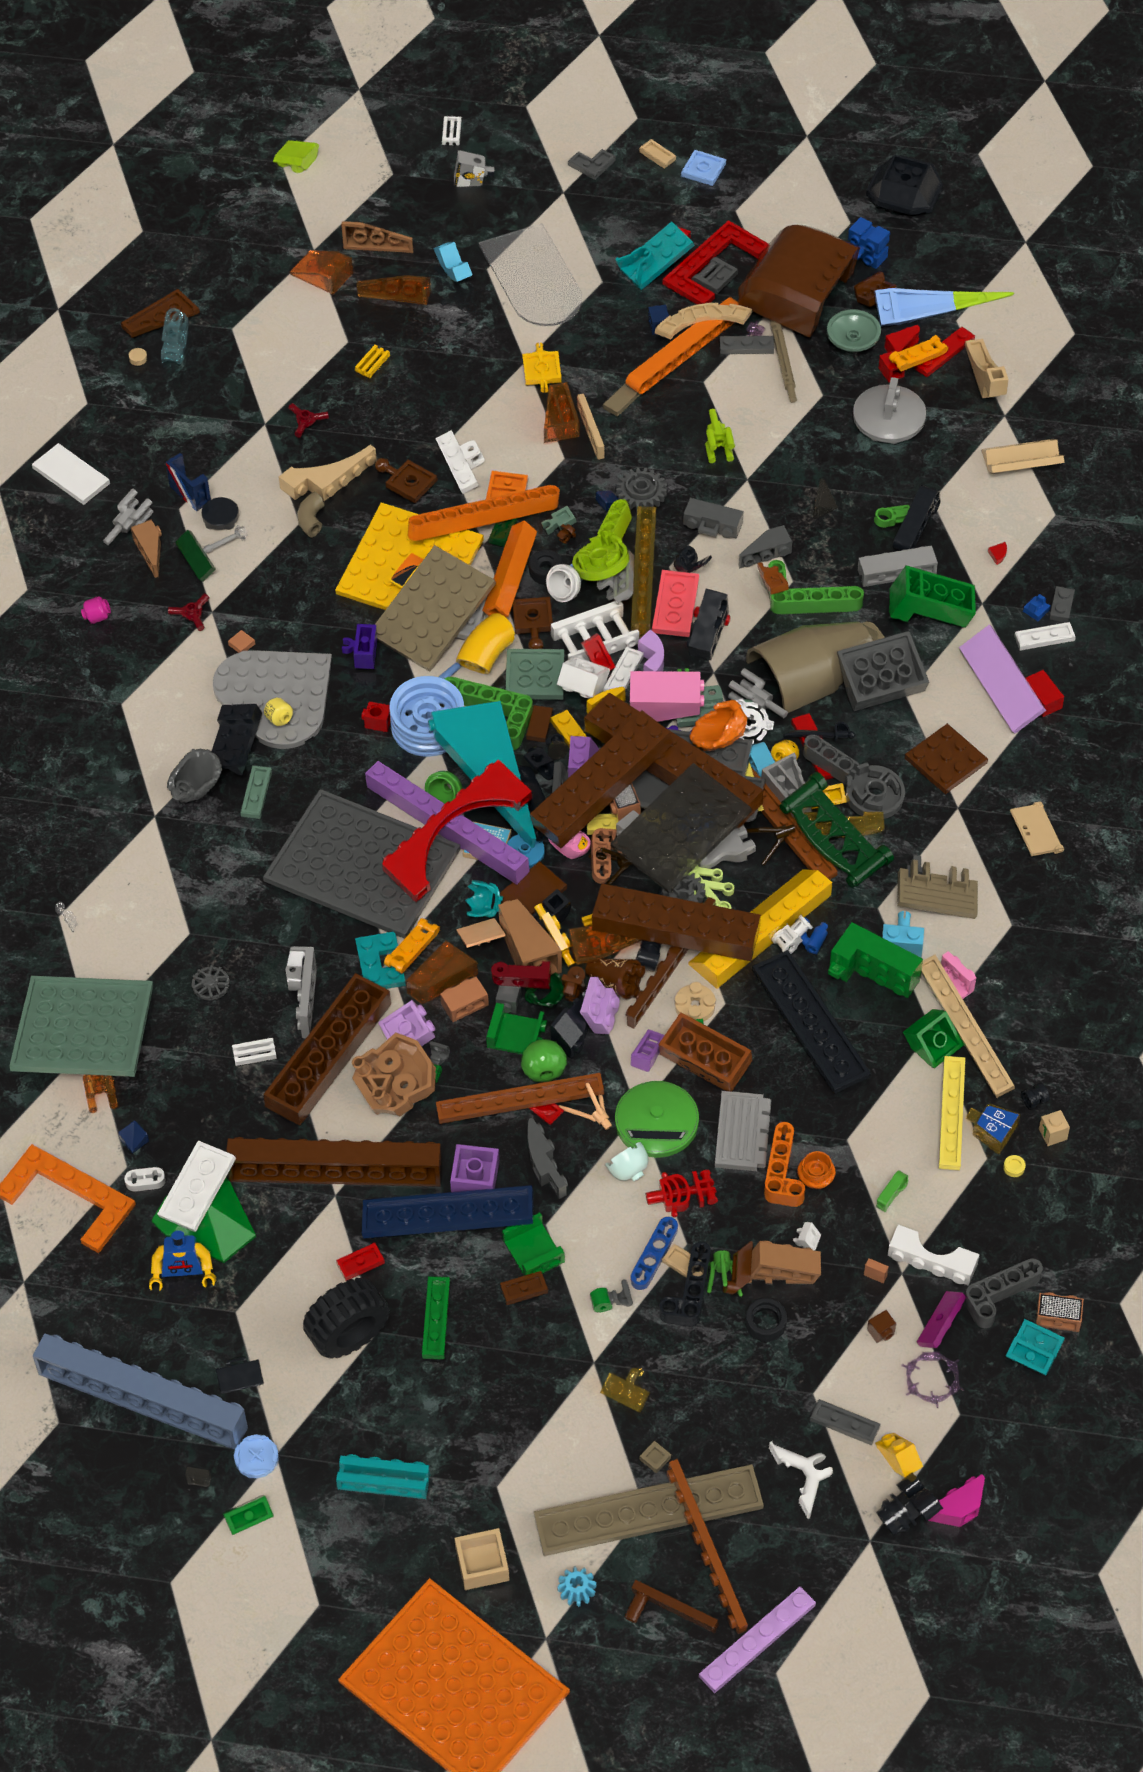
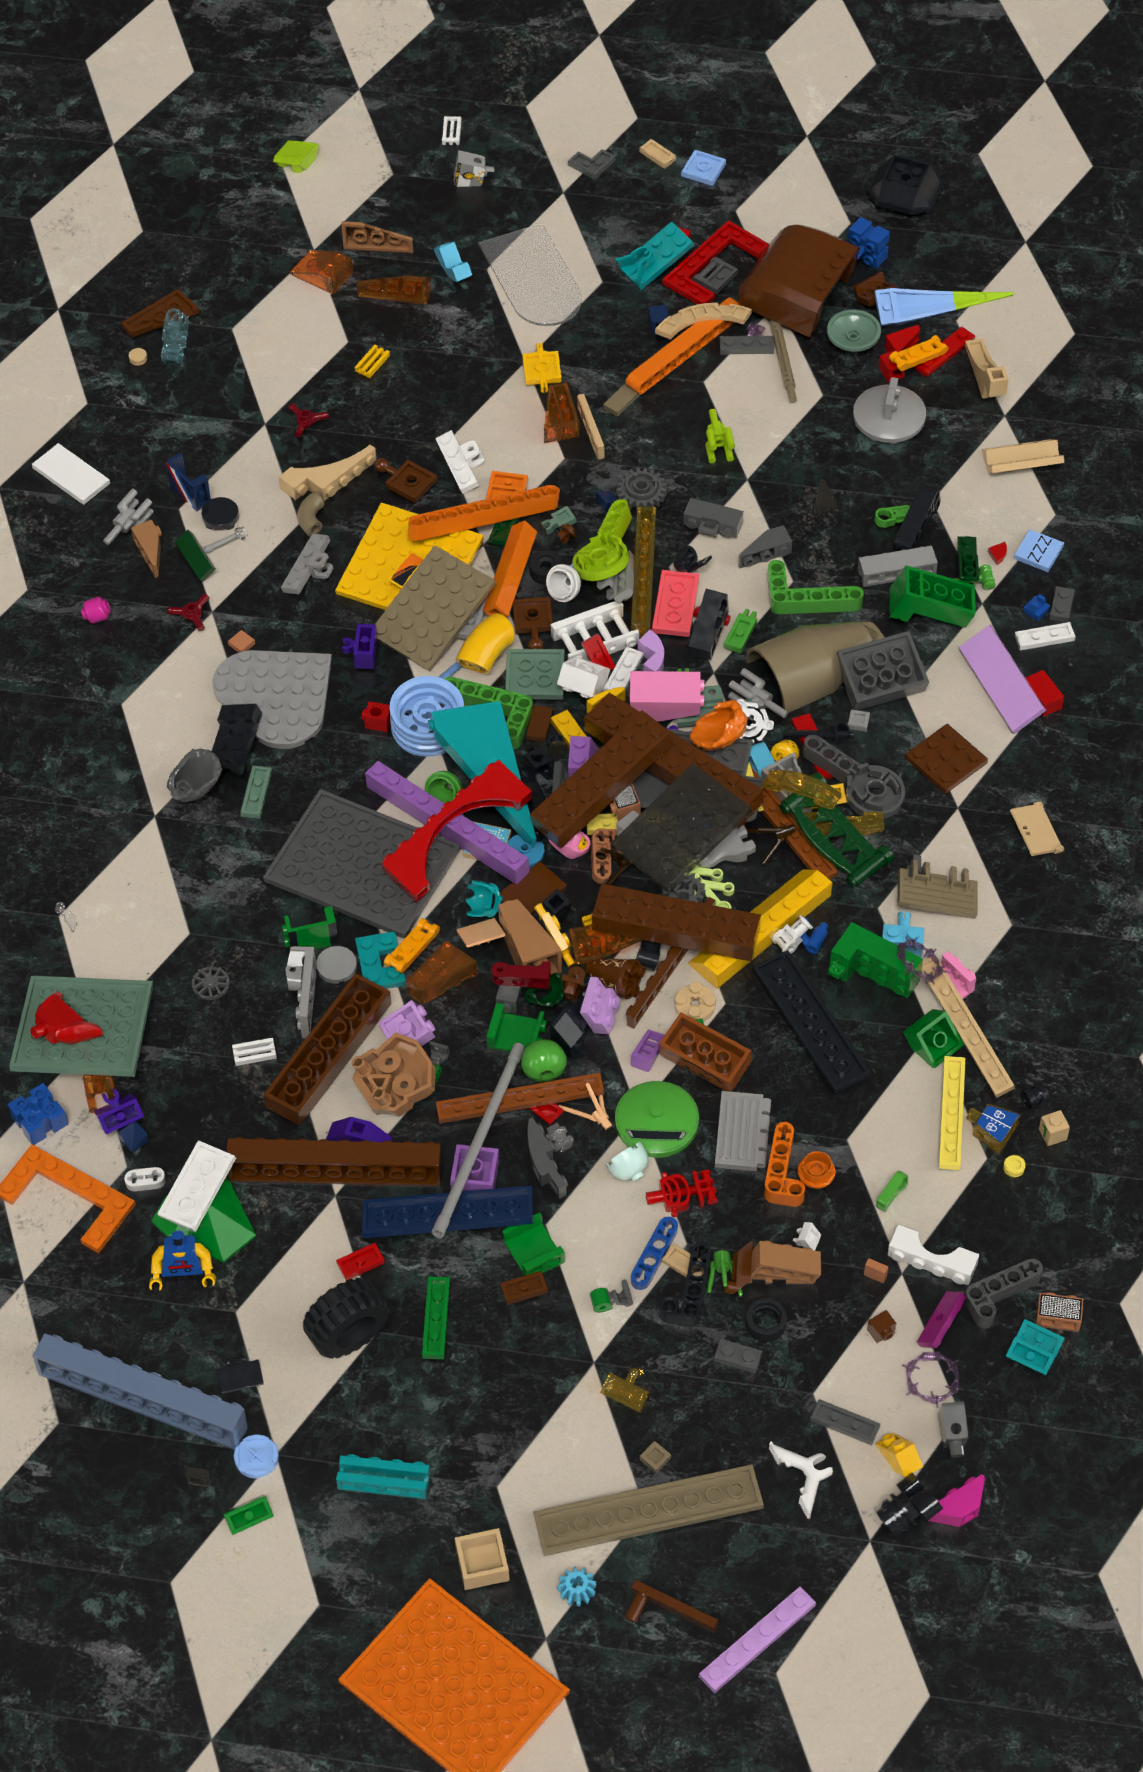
light yellow head [264,698,293,726] -> none
nougat brick [440,977,489,1022] -> none
dark orange plate [666,1459,748,1634] -> none
dark orange slope [757,563,789,595] -> none
none -> blue brick [7,1083,68,1145]
none -> red torso [30,991,103,1044]
none -> dark purple brick [94,1088,144,1134]
none -> light grey plate [281,534,334,594]
none -> green panel [282,906,339,950]
none -> light grey tile [316,946,357,984]
none -> dark purple slope [326,1117,392,1142]
none -> light grey piece [432,1043,525,1238]
none -> clear piece [545,1123,574,1152]
none -> dark grey plate [714,1339,762,1373]
none -> bright green hinge [724,609,757,653]
none -> clear yellow slope [761,770,841,810]
none -> light grey tile [848,710,870,732]
none -> piece [897,936,947,985]
none -> dark grey torso [938,1402,968,1458]
none -> bright green piece [953,564,996,590]
none -> dark green slope [957,536,979,582]
none -> light blue tile [1014,529,1064,572]

